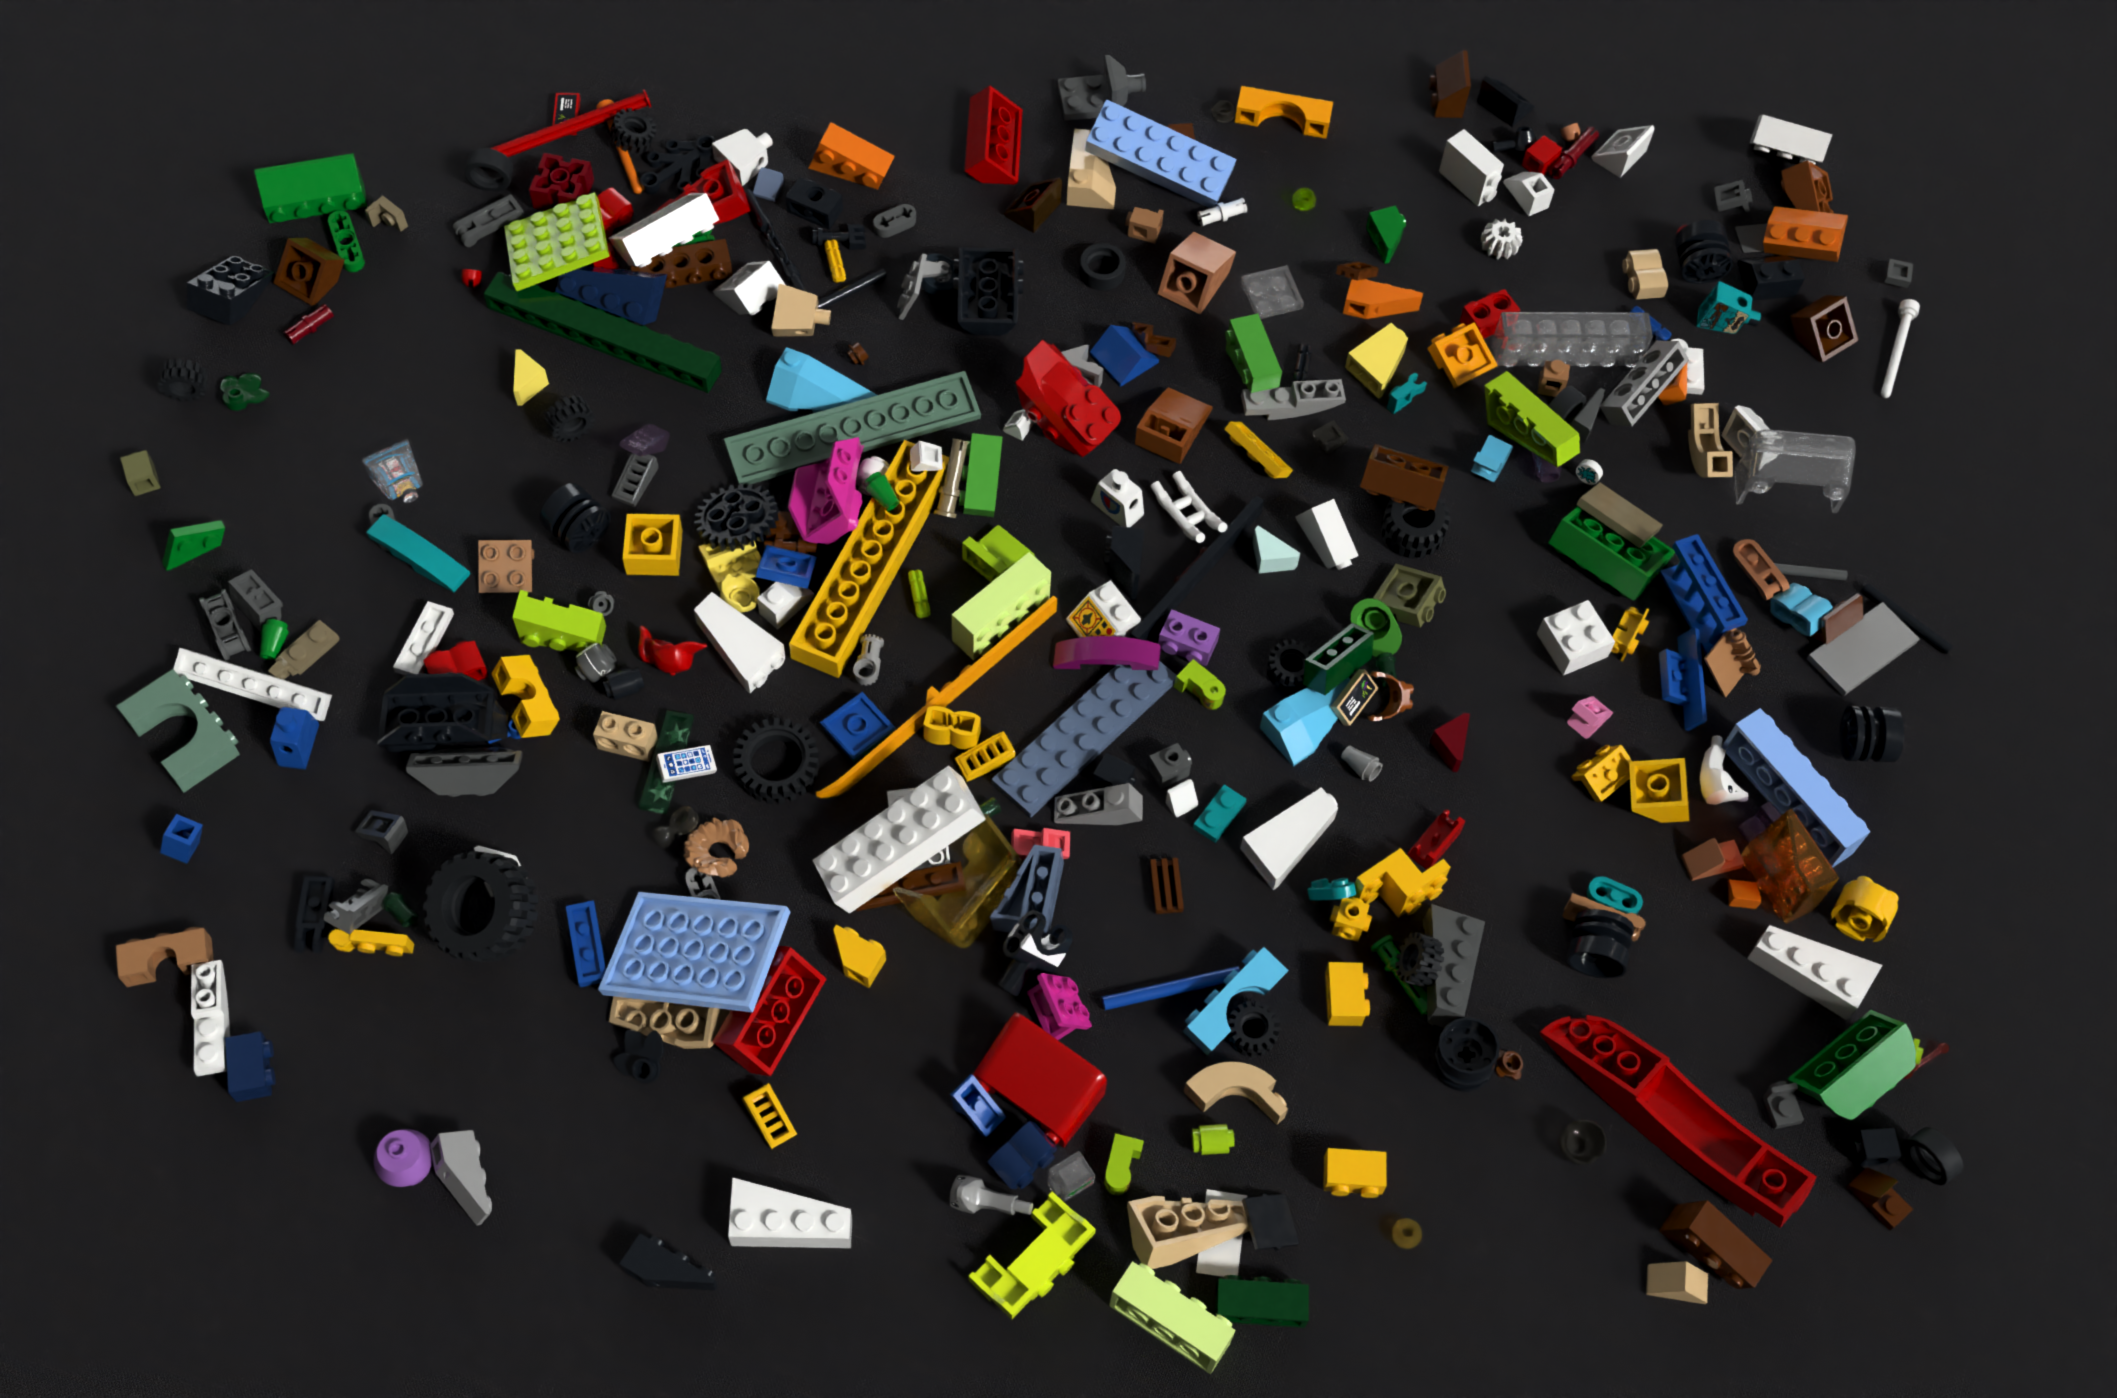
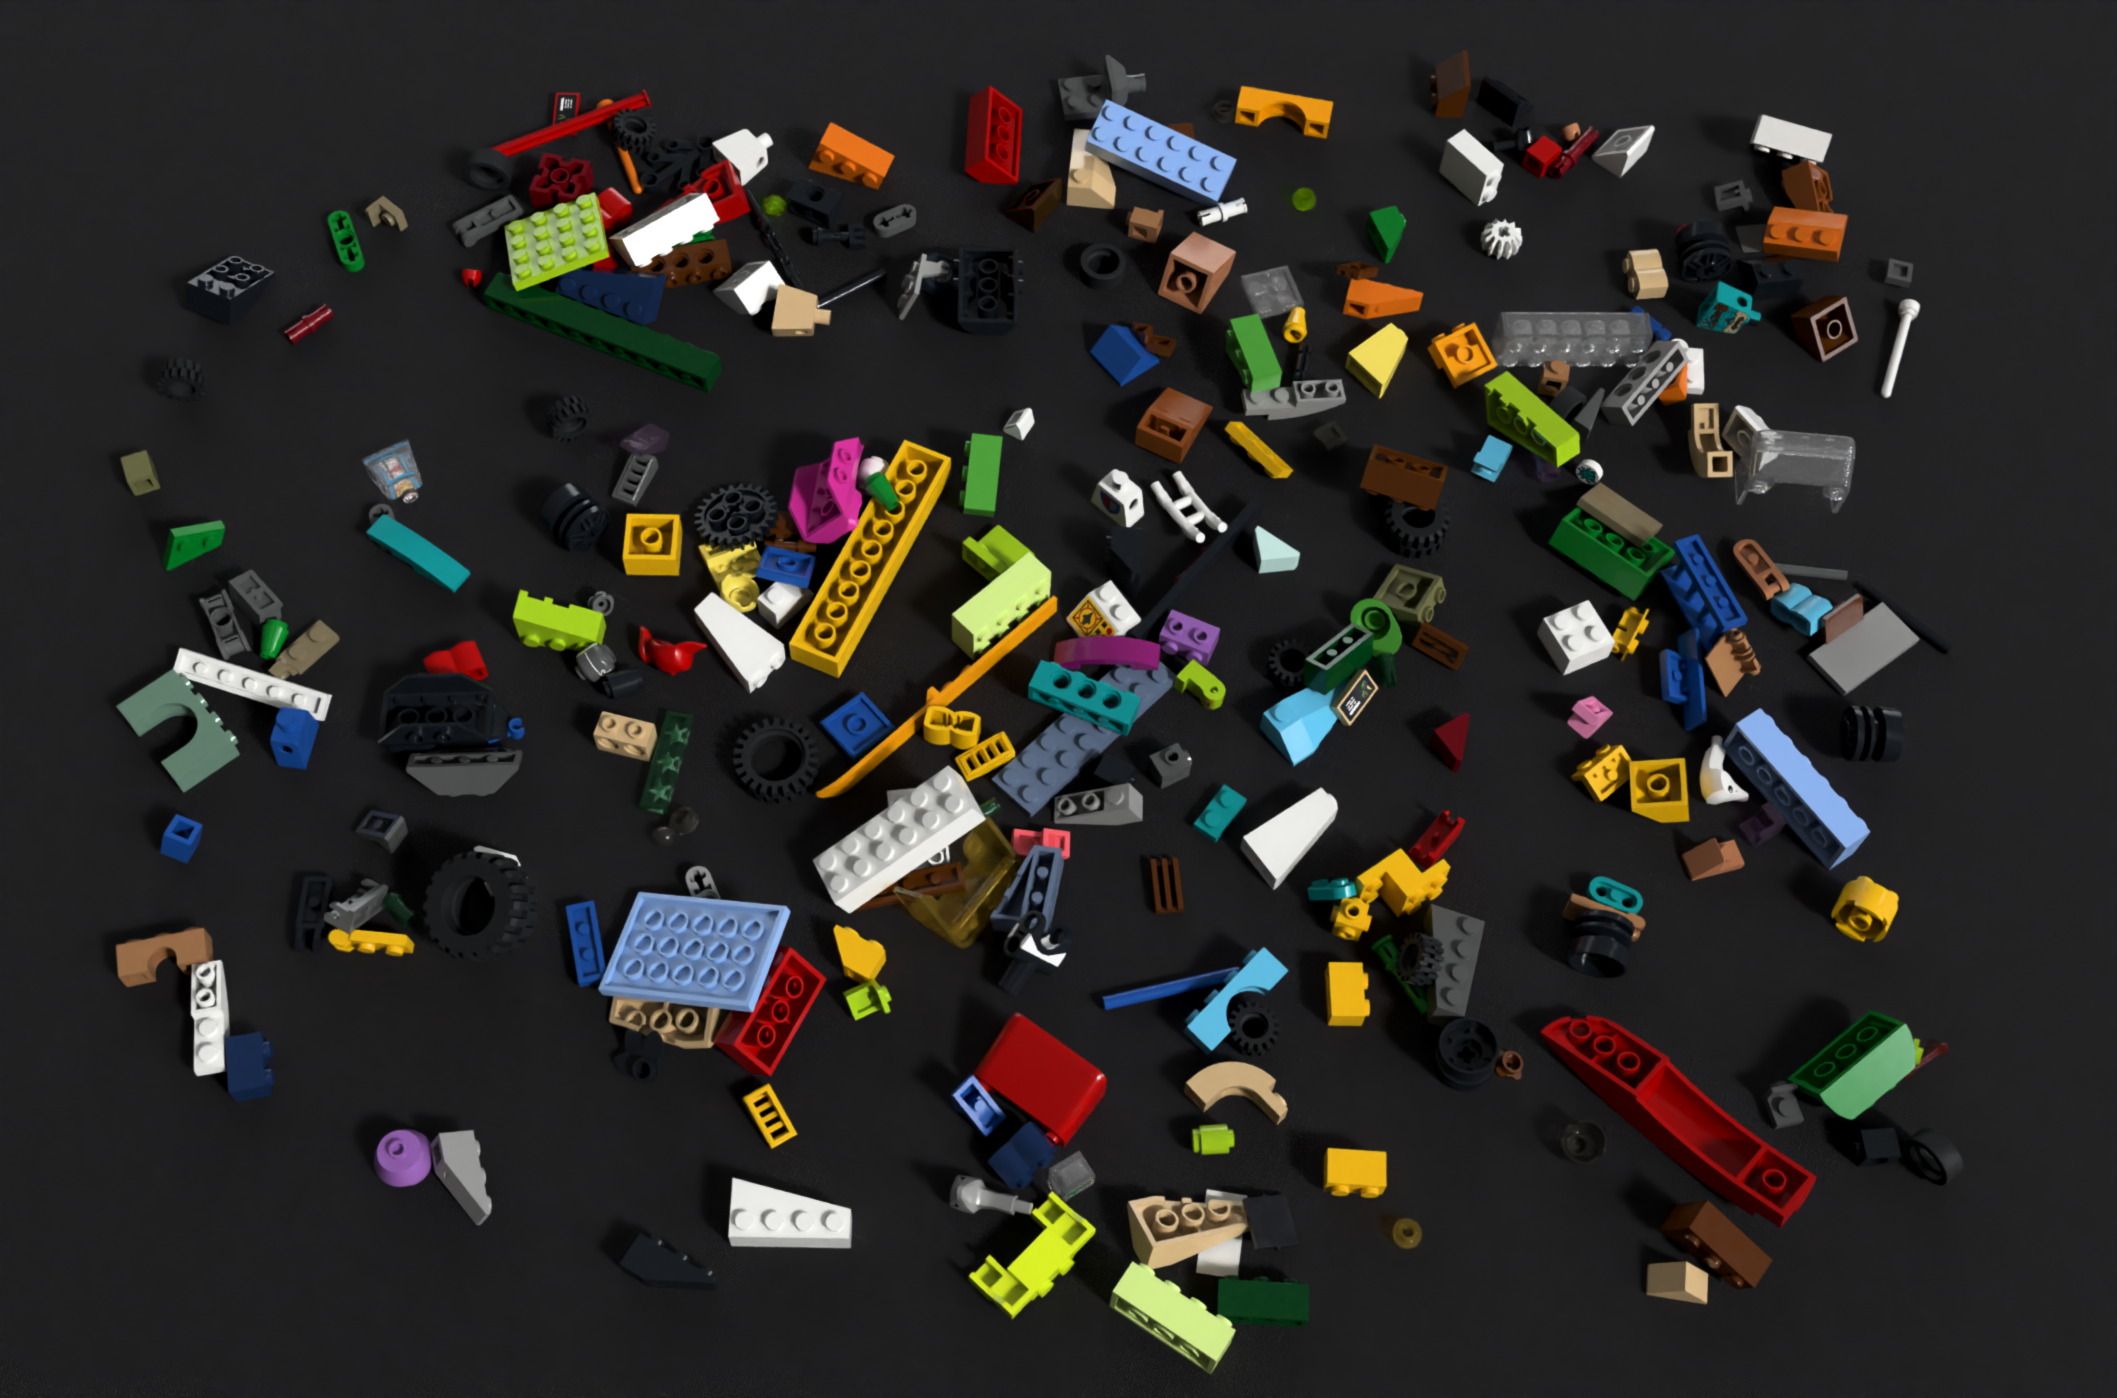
dark green plate [220,373,270,411] -> none
green slope [254,153,367,223] -> none
reddish brown slope [274,238,345,305] -> none
white plate [393,601,454,675] -> none
medium nougat hinge [478,540,535,593] -> none
yellow arch [491,655,560,738] -> none
light yellow slope [513,349,549,406] -> none
tile [656,745,717,783] -> none
medium nougat piece [683,818,749,878] -> none
sand green plate [724,371,981,486] -> none
sand blue slope [753,167,784,202] -> none
medium azure wedge [766,347,877,413] -> none
yellow axle [824,239,846,283] -> none
reddish brown plate [847,342,869,365] -> none
light grey connector [853,634,884,686] -> none
lime axle [908,569,930,618] -> none
white slope [910,441,943,471] -> none
dark tan pin [934,438,969,518] -> none
red slope [1015,339,1121,457] -> none
dark pink bracket [1027,973,1092,1040] -> none
light grey slope [1061,345,1103,387] -> none
lime leg [1104,1133,1144,1195] -> none
white slope [1165,779,1198,817] -> none
white slope [1296,499,1358,570] -> none
light grey cone [1341,745,1383,782] -> none
dark orange helmet [1368,671,1414,721] -> none
teal plate [1387,373,1427,415] -> none
red brick [1460,289,1521,339] -> none
white slope [1503,172,1554,216] -> none
orange slope [1728,879,1761,909] -> none
clear orange slope [1741,809,1839,924] -> none
white wedge [1747,925,1882,1020] -> none
reddish brown slope [1846,1167,1913,1231] -> none
none -> clear neon green plate [763,195,787,216]
none -> lime bracket [843,978,891,1021]
none -> teal brick [1028,660,1141,737]
none -> yellow cone [1282,307,1307,343]
none -> reddish brown tile [1411,621,1470,671]

